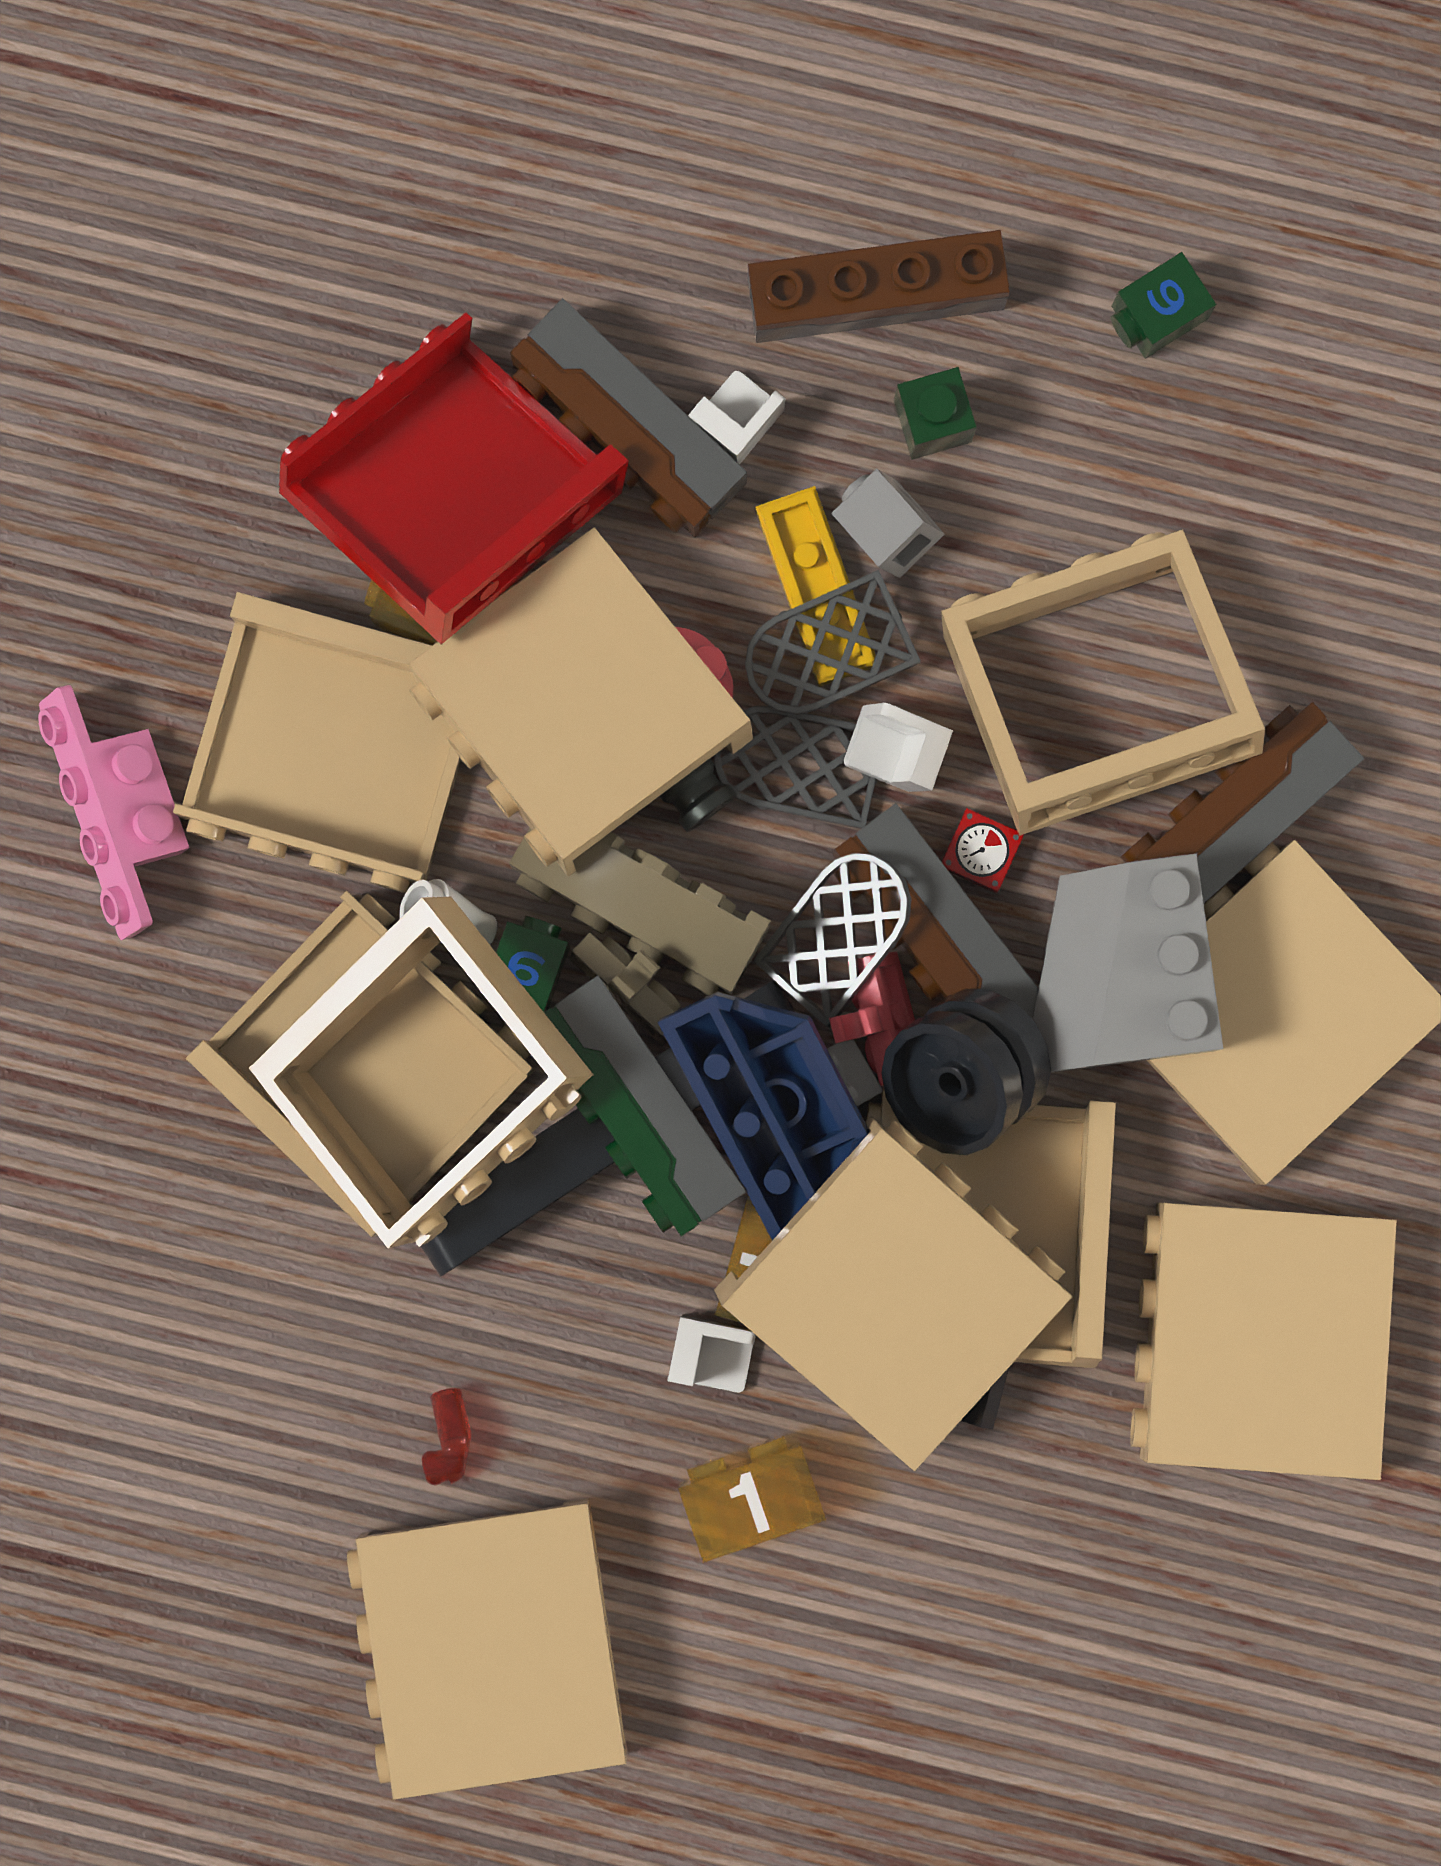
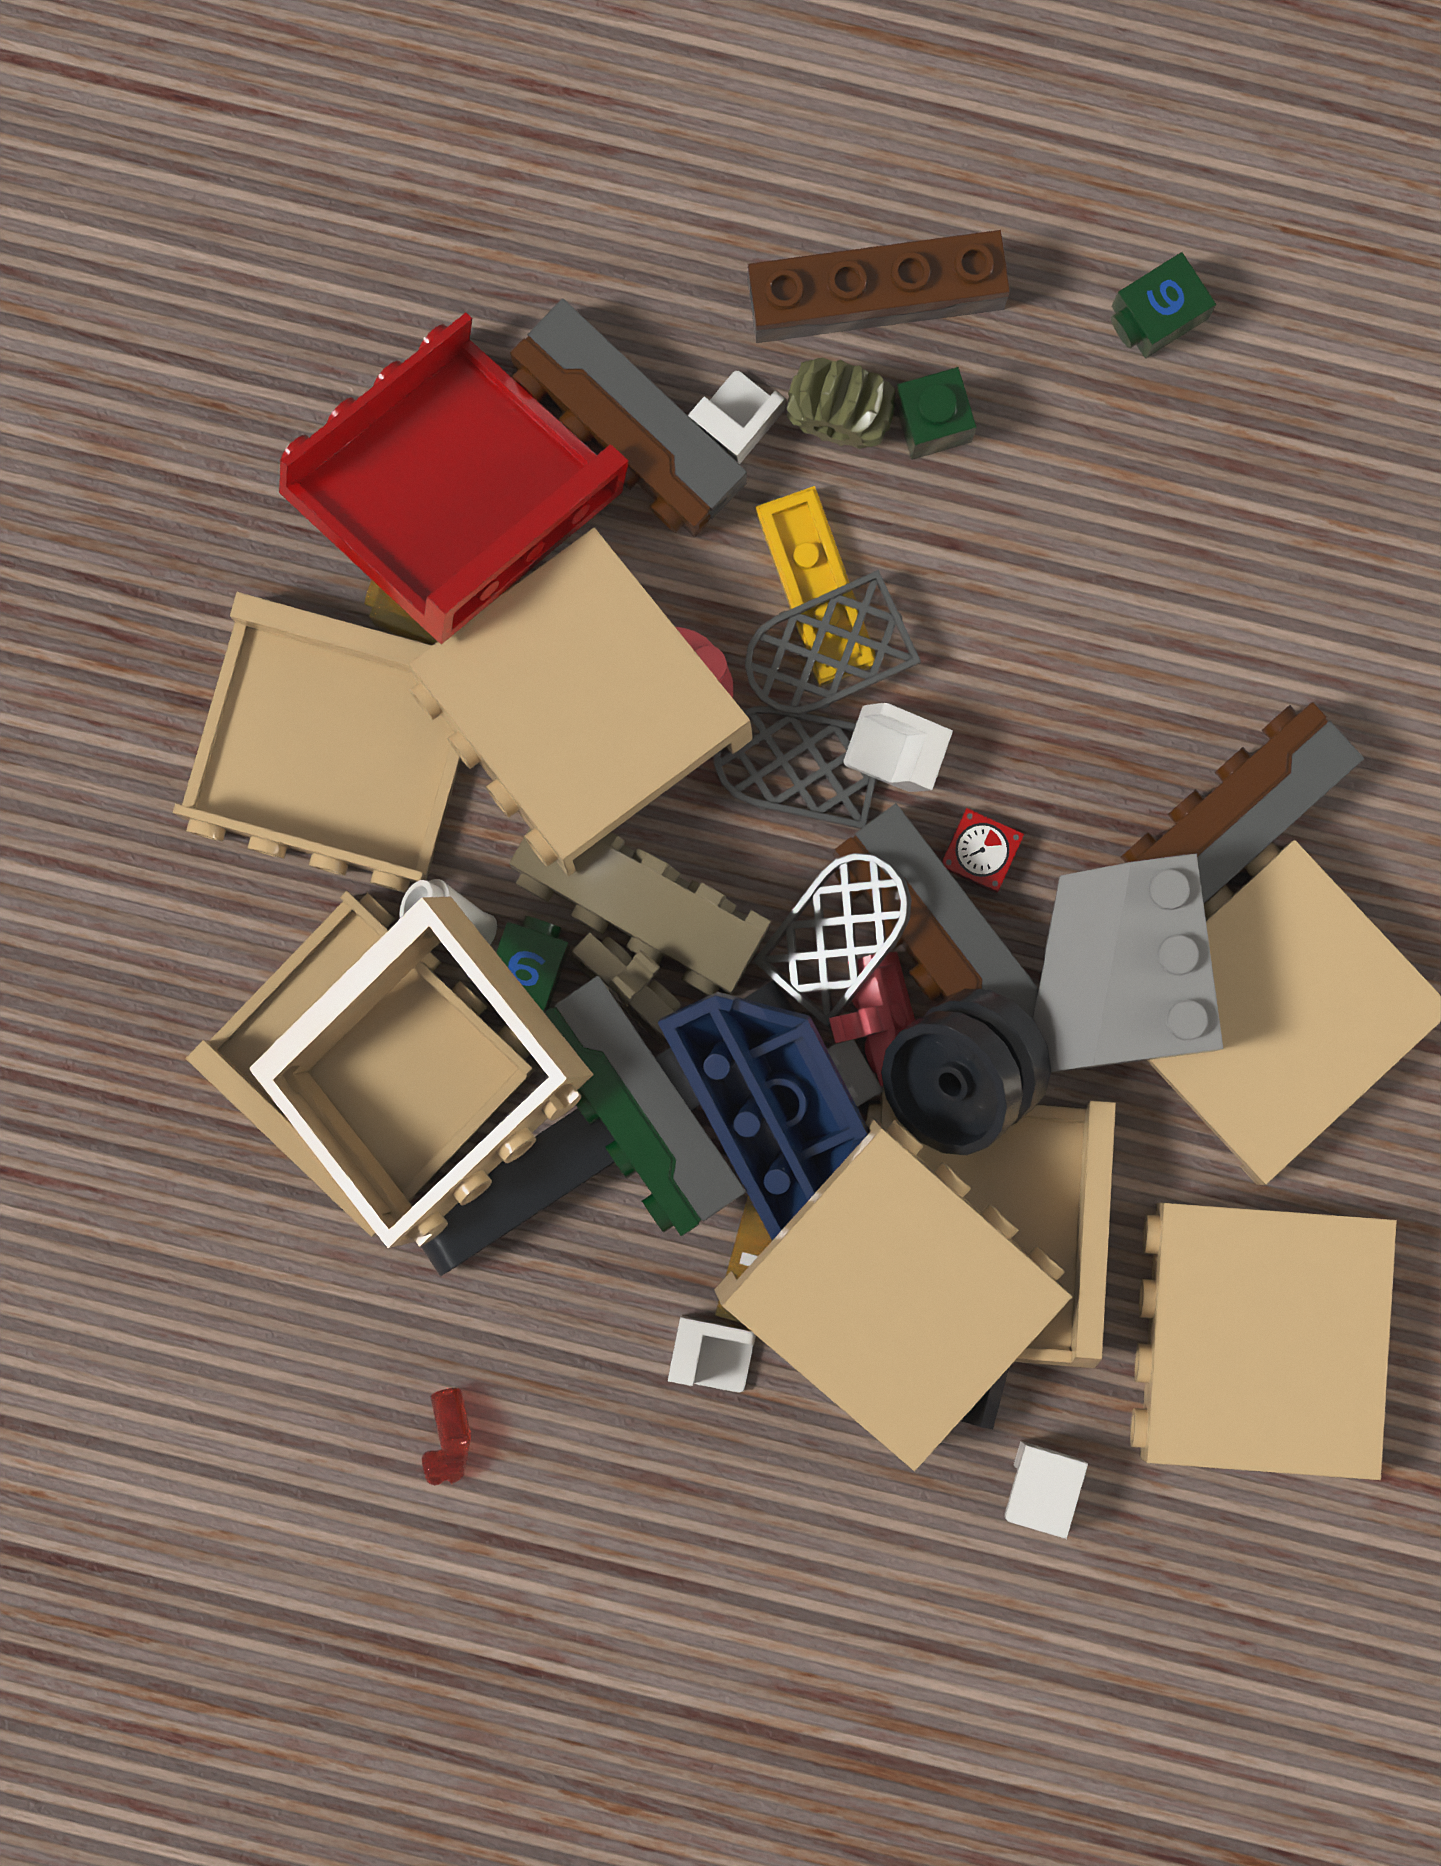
bright pink bracket [38,685,190,940] -> none
tan panel [347,1498,627,1800] -> none
pearl dark grey wheel [660,759,737,832] -> none
clear yellow brick [678,1435,826,1563] -> none
light grey brick [831,469,945,578] -> none
tan window [941,529,1265,836] -> none
none -> olive gear [787,357,896,449]
none -> white panel [1005,1441,1088,1539]

